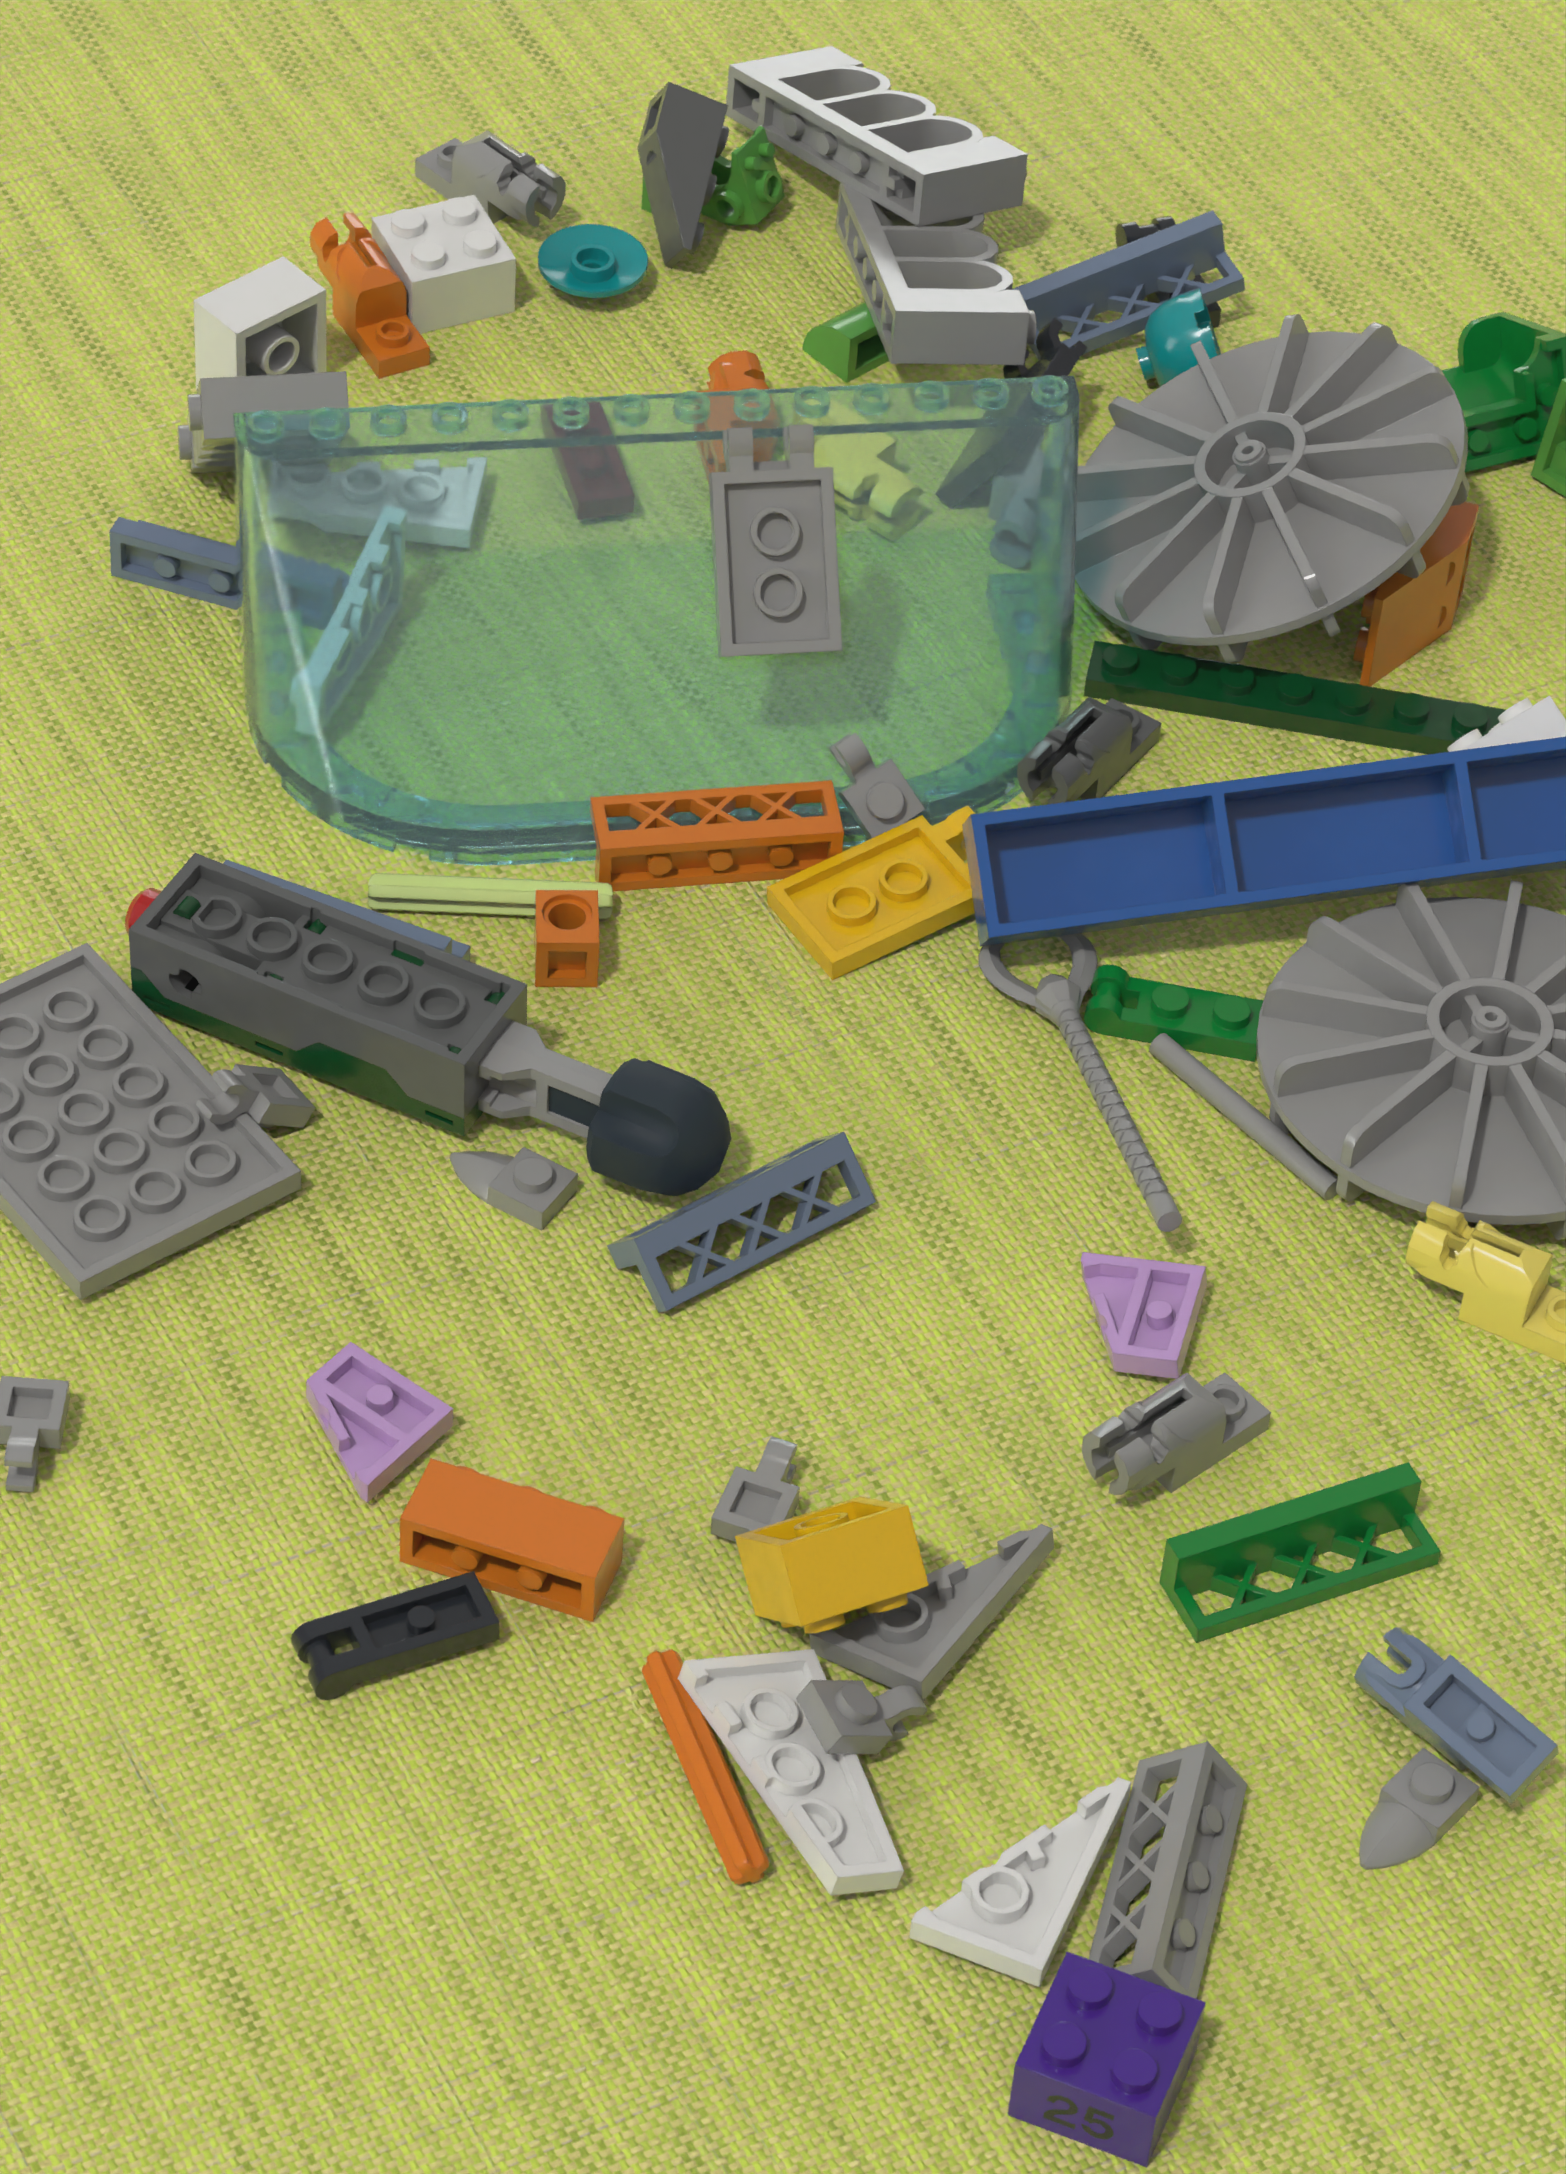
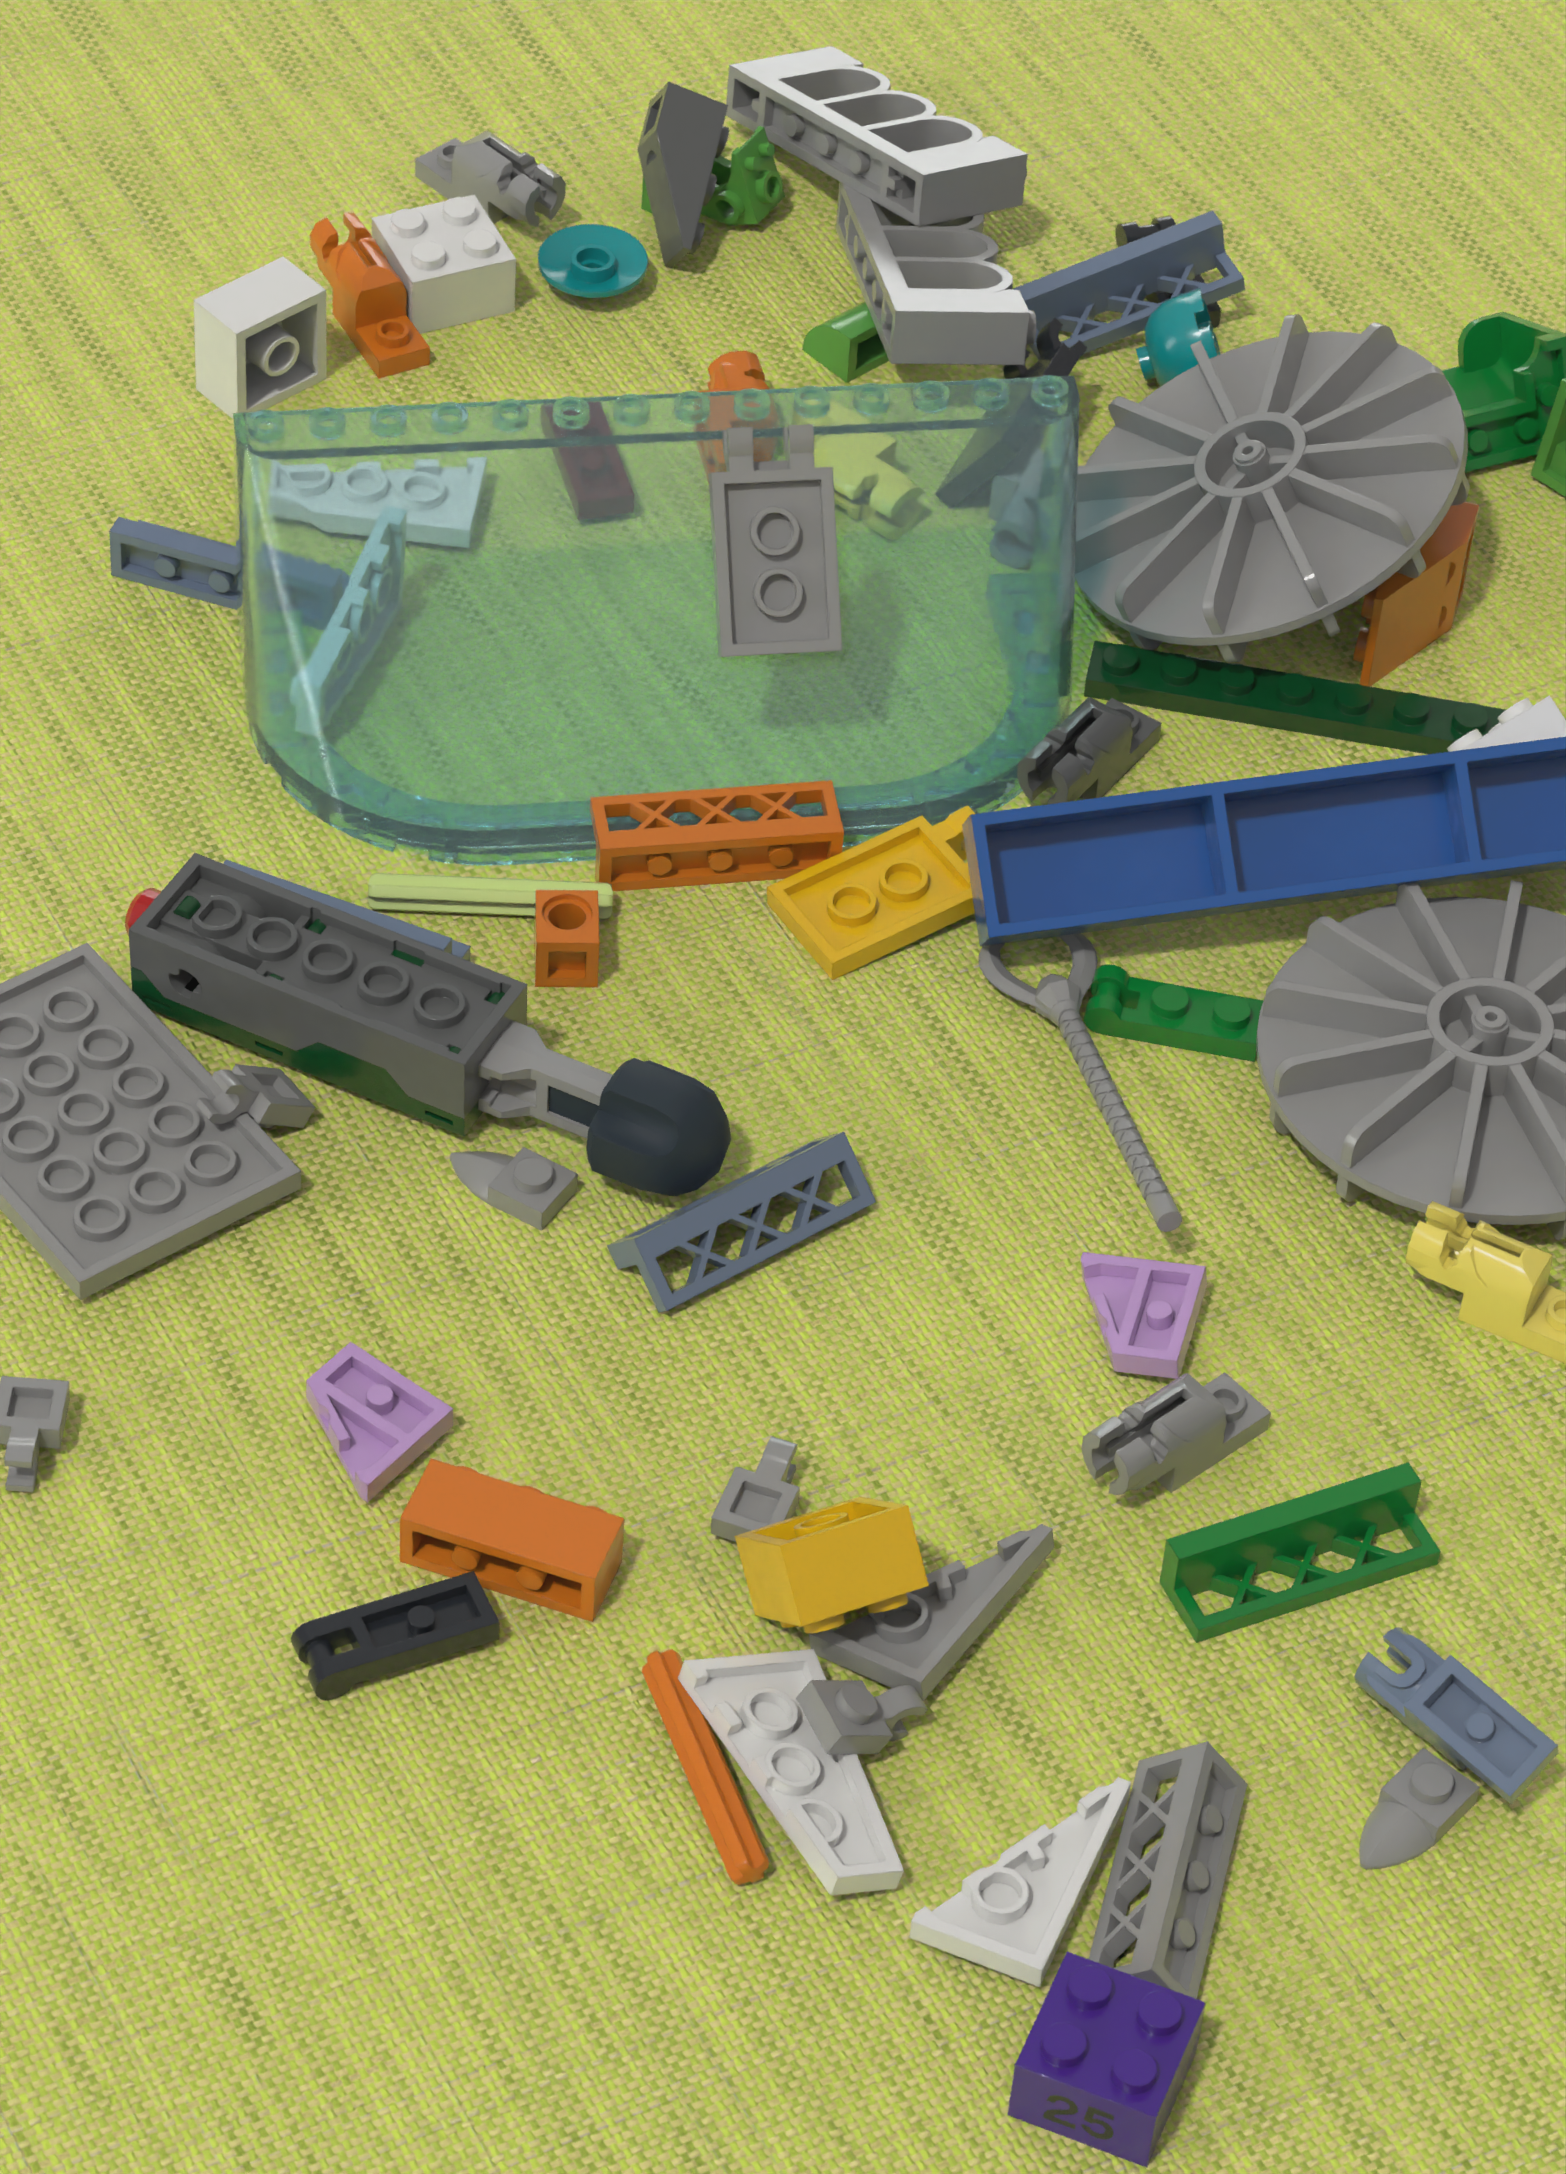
light grey fence [177,371,350,474] -> none
light grey plate [829,733,925,840] -> none
light grey bar [1149,1033,1338,1200] -> none

